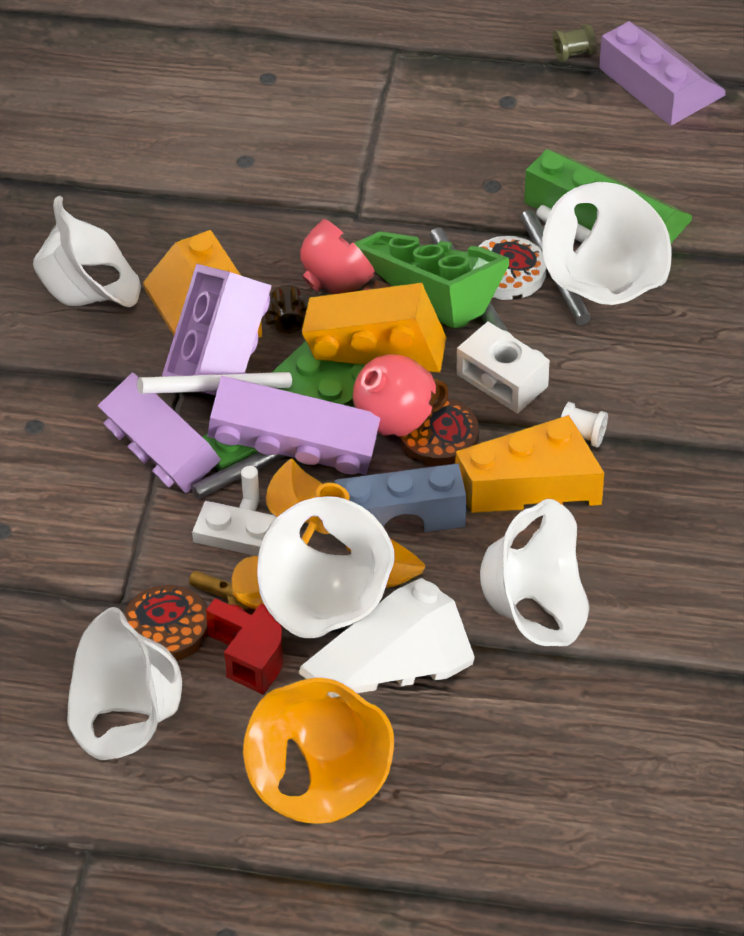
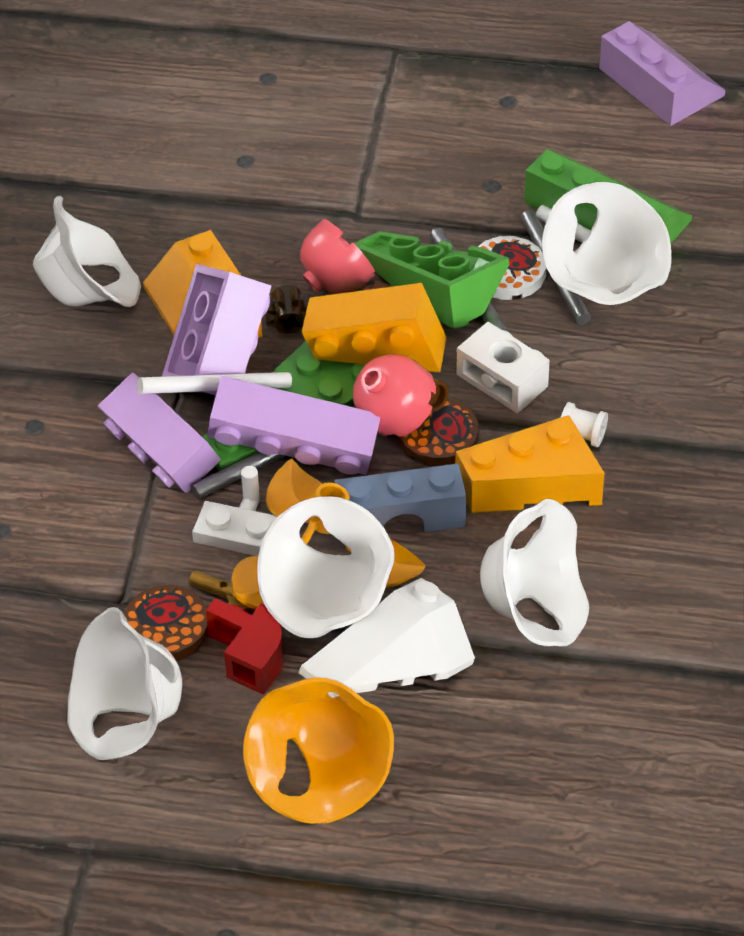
olive bush [552,24,597,62] -> none

